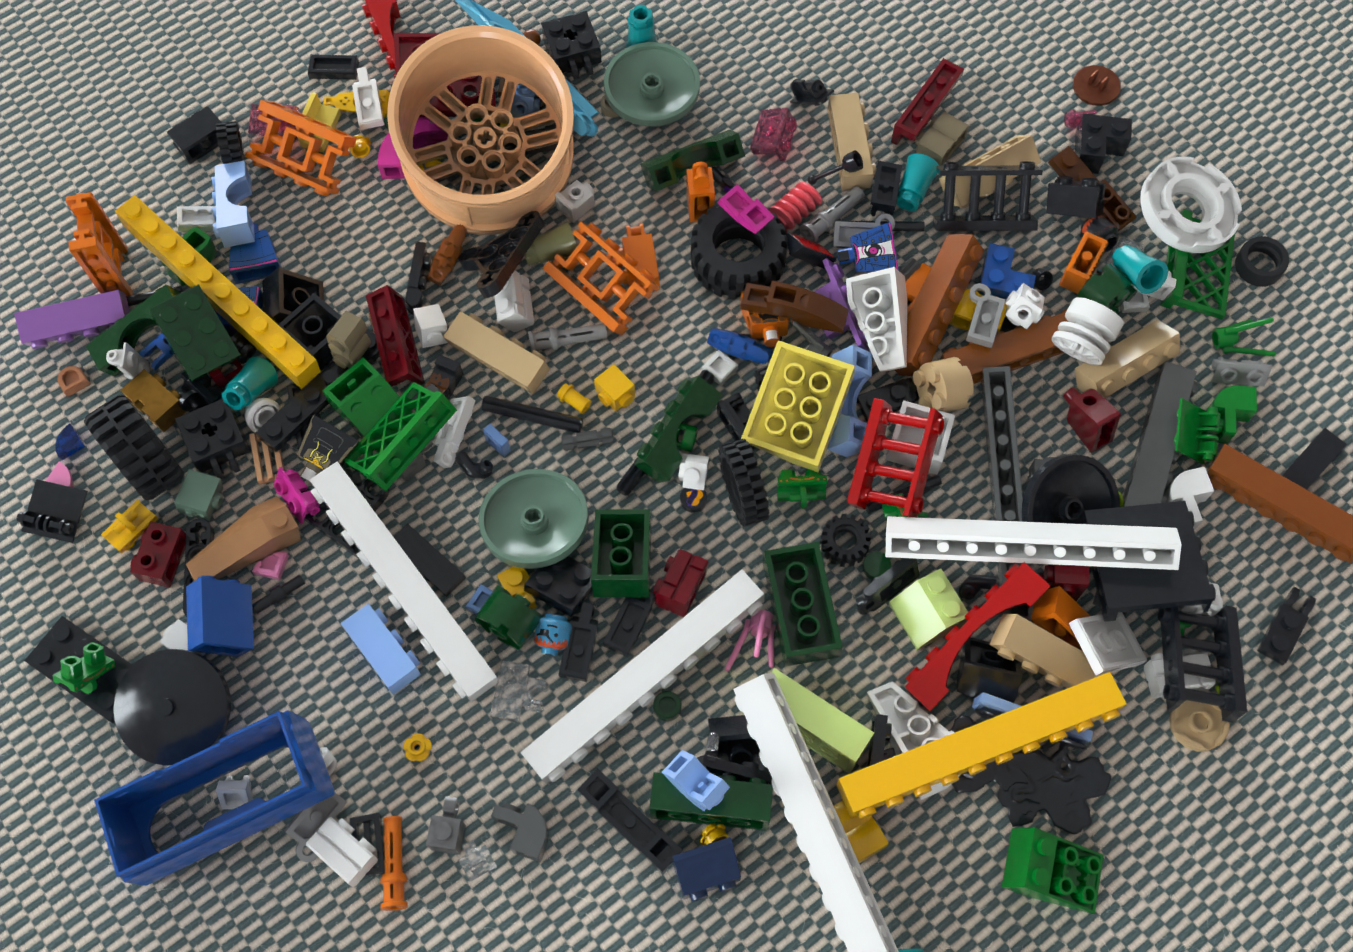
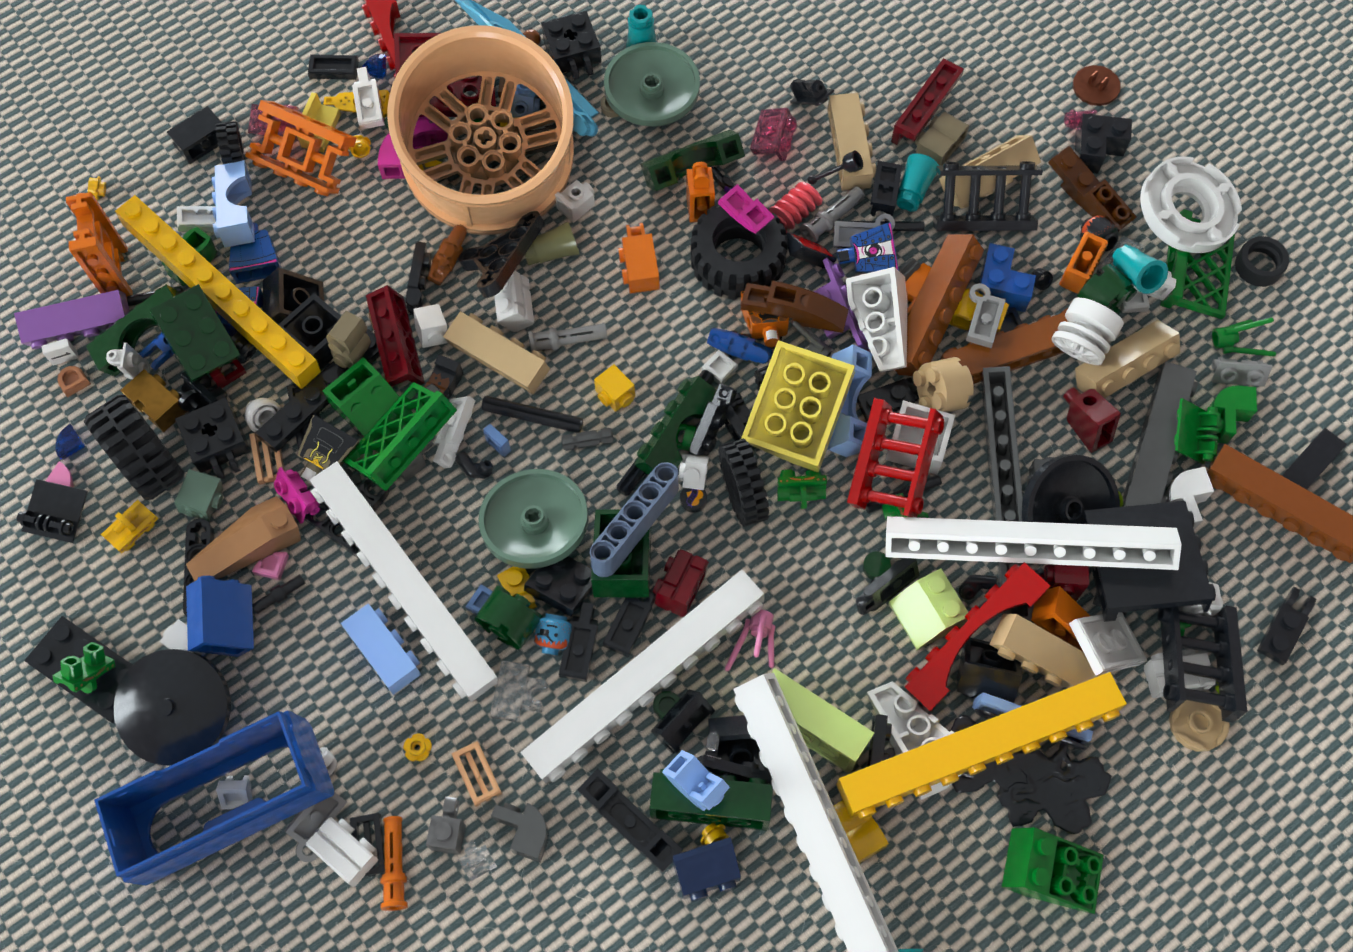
dark red brick [130,521,186,588] -> none
teal plant [222,357,278,410] -> none
black tile [394,523,466,597] -> none
orange fence [542,221,660,335] -> none
yellow pin [557,383,592,414] -> none
dark green brick [762,542,843,667] -> none
black tyre [820,513,871,567] -> none
white brick [1005,283,1045,329] -> none
black brick [1046,176,1106,218] -> none
none -> white tile [41,339,79,366]
none -> yellow plate [88,176,106,200]
none -> clear blue tile [362,54,386,80]
none -> light nougat tile [451,741,502,807]
none -> sand blue beam [590,462,679,577]
none -> black hinge [651,689,715,754]
none -> black hinge [689,384,737,456]

